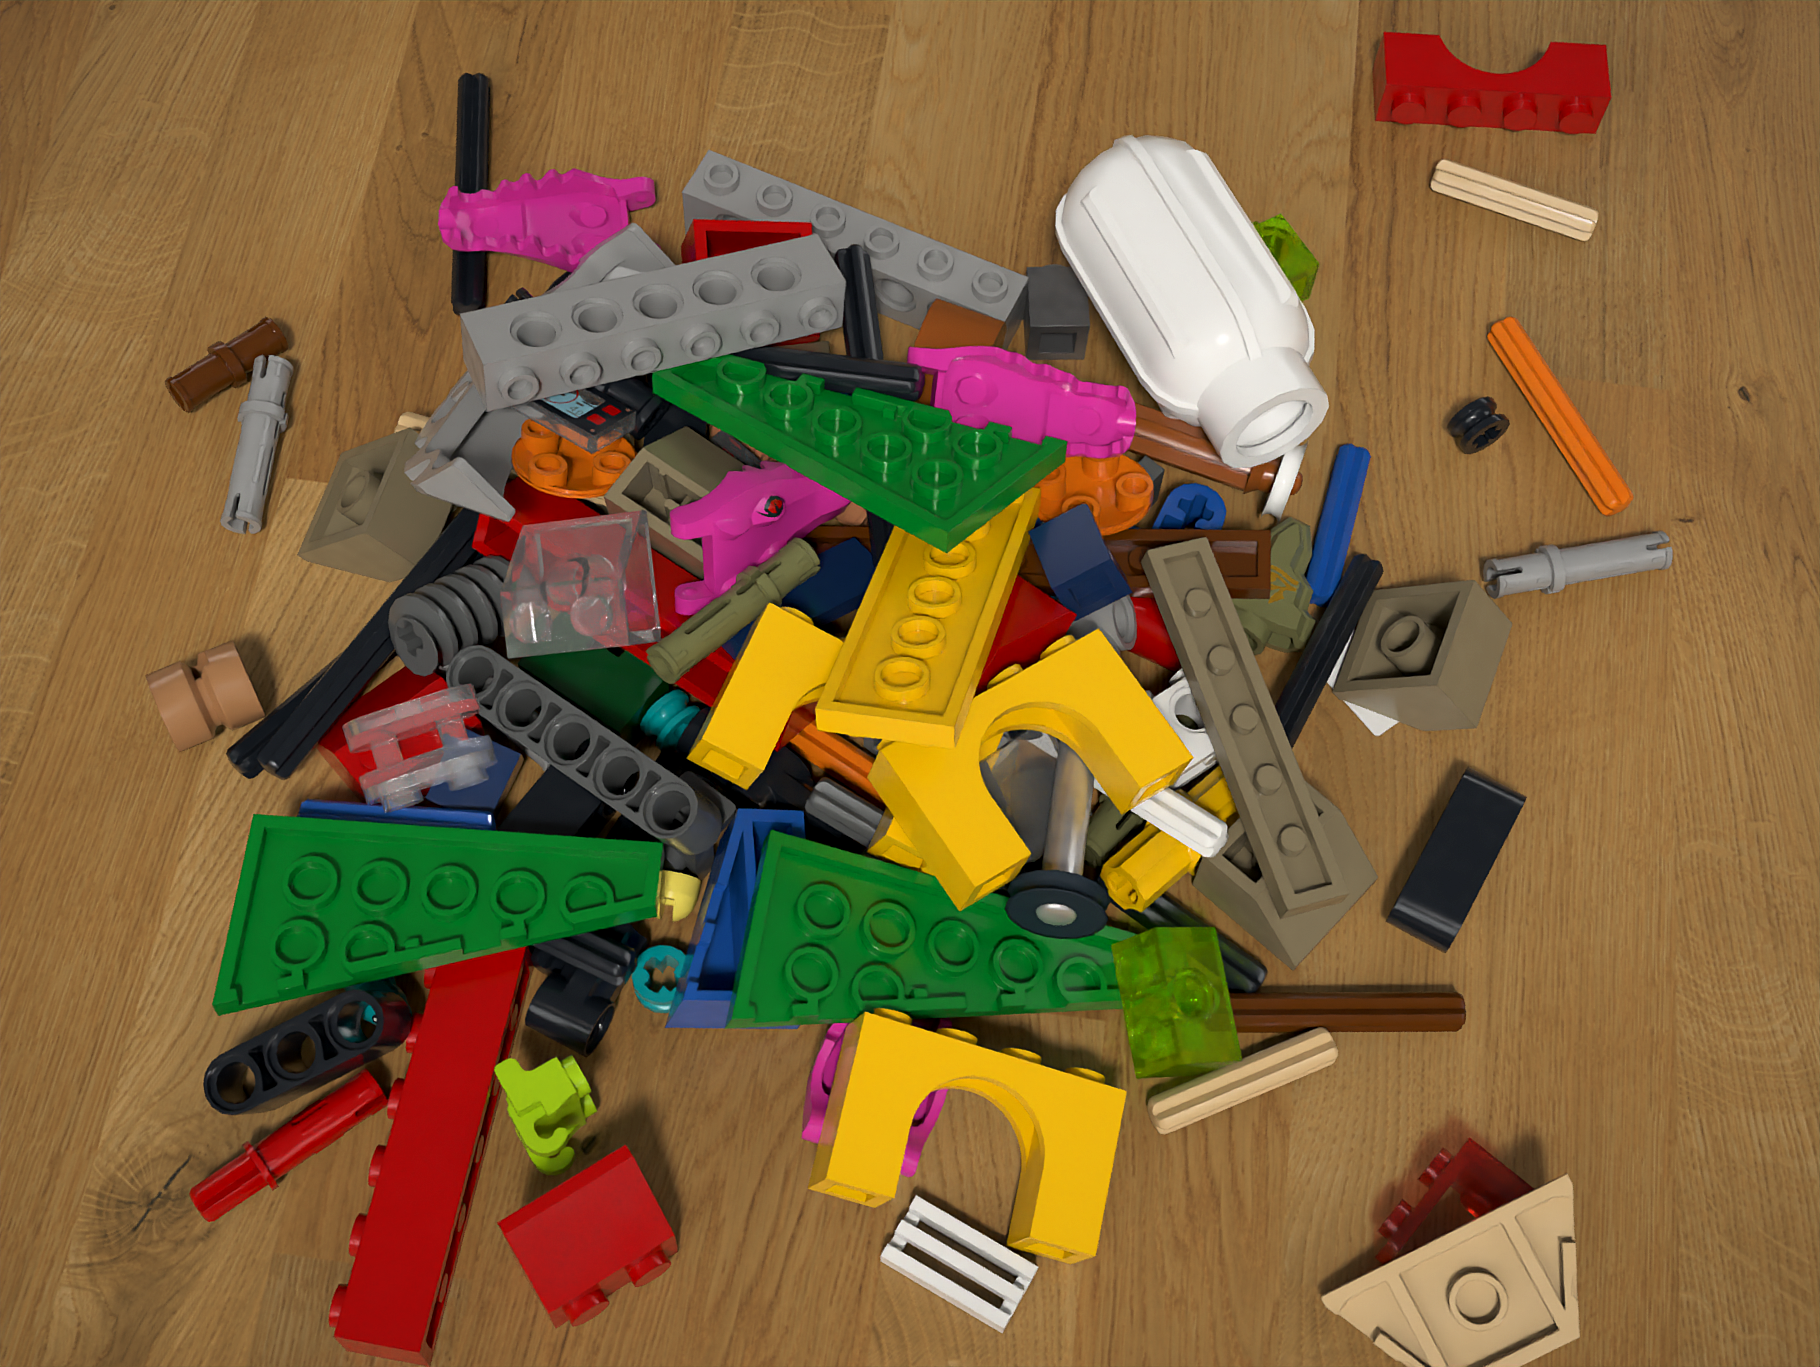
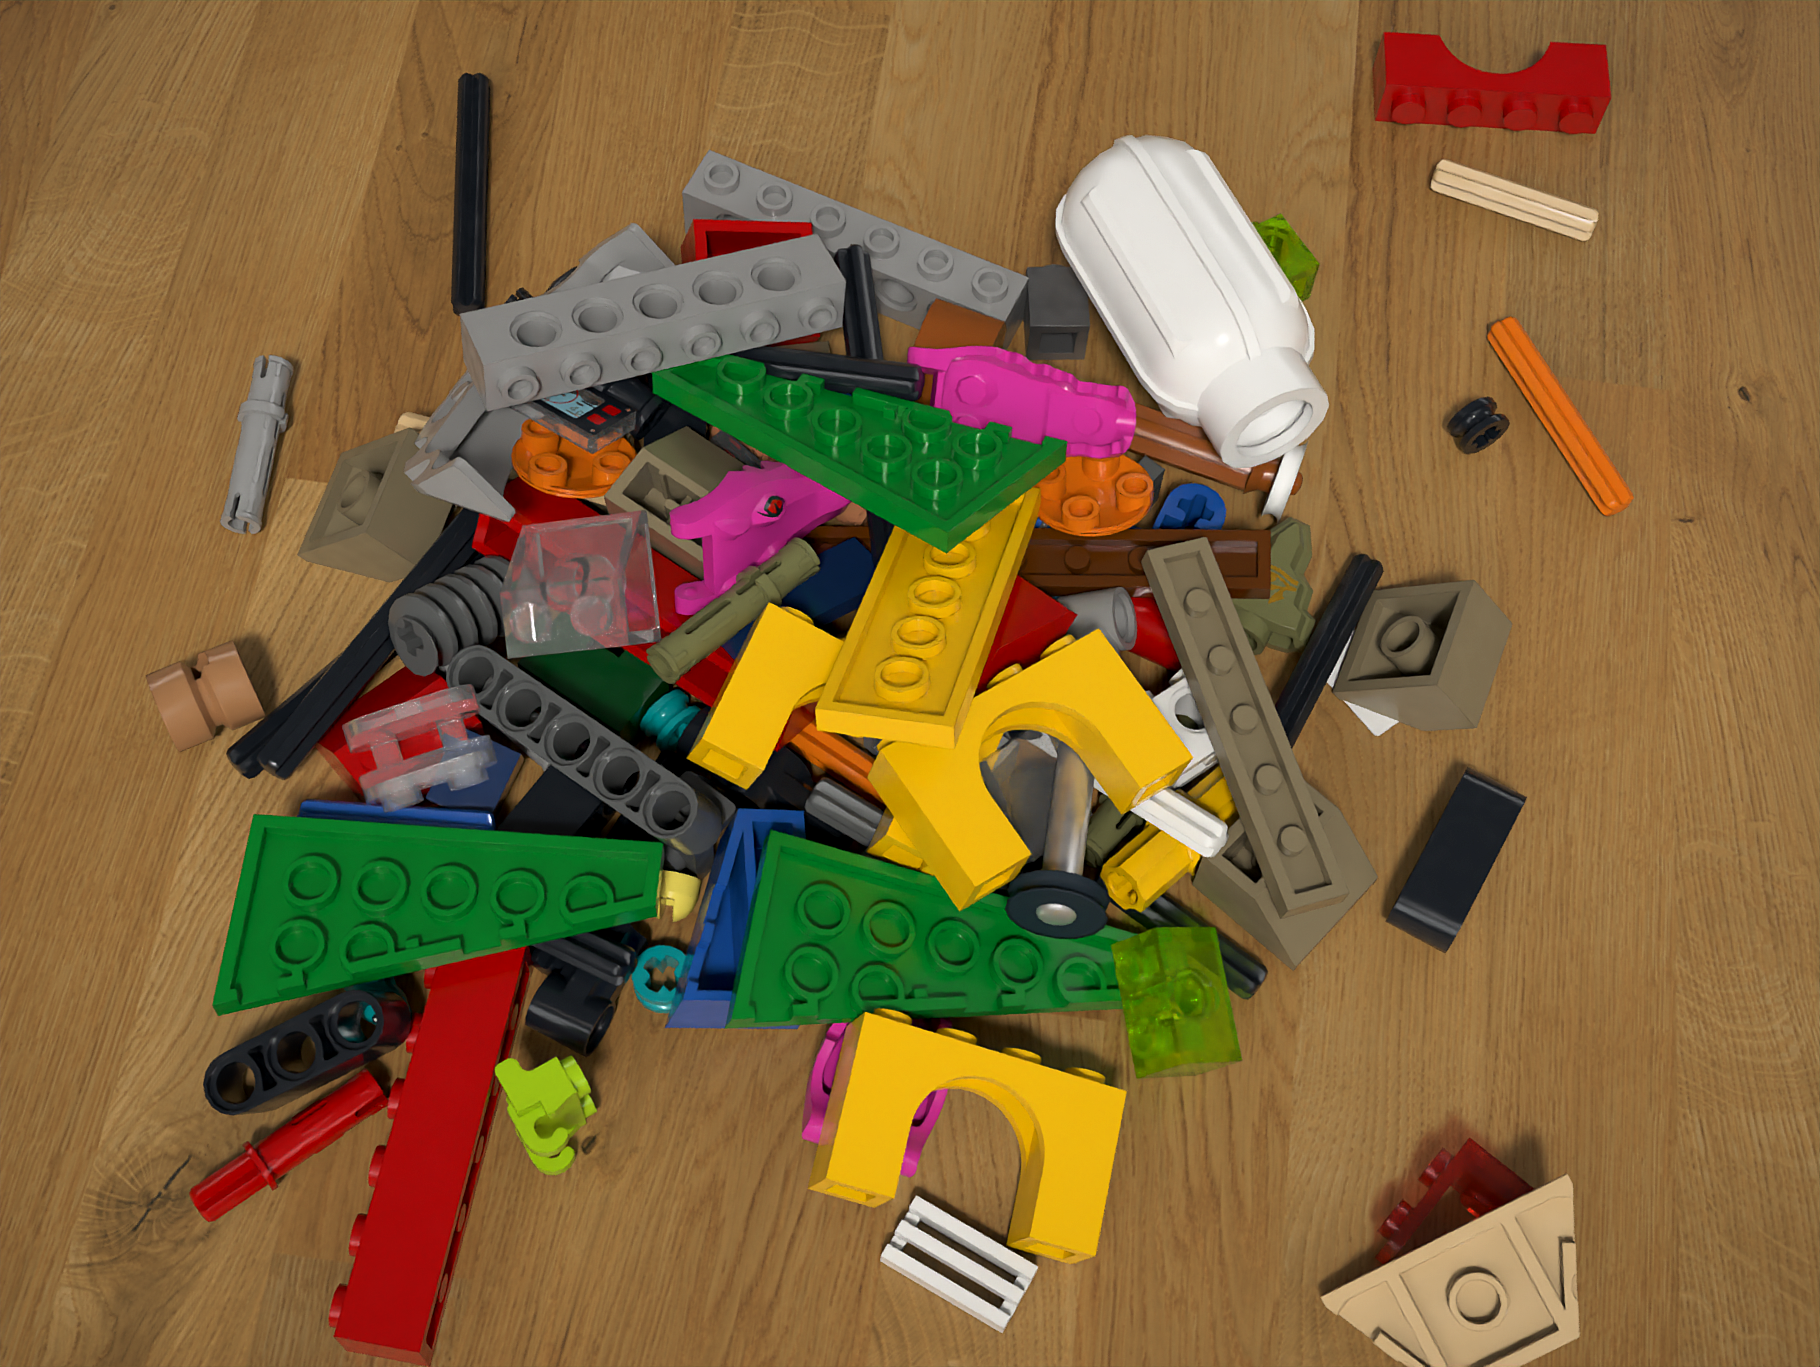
reddish brown pin [165,317,289,413] -> none
dark pink animal [438,168,661,273] -> none
red slope [497,1144,678,1329] -> none
dark blue panel [1028,504,1133,622] -> none
tan axle [1147,1027,1339,1135] -> none
reddish brown axle [1198,992,1466,1033] -> none
blue axle [1305,443,1371,608] -> none
light grey pin [1483,530,1673,599] -> none

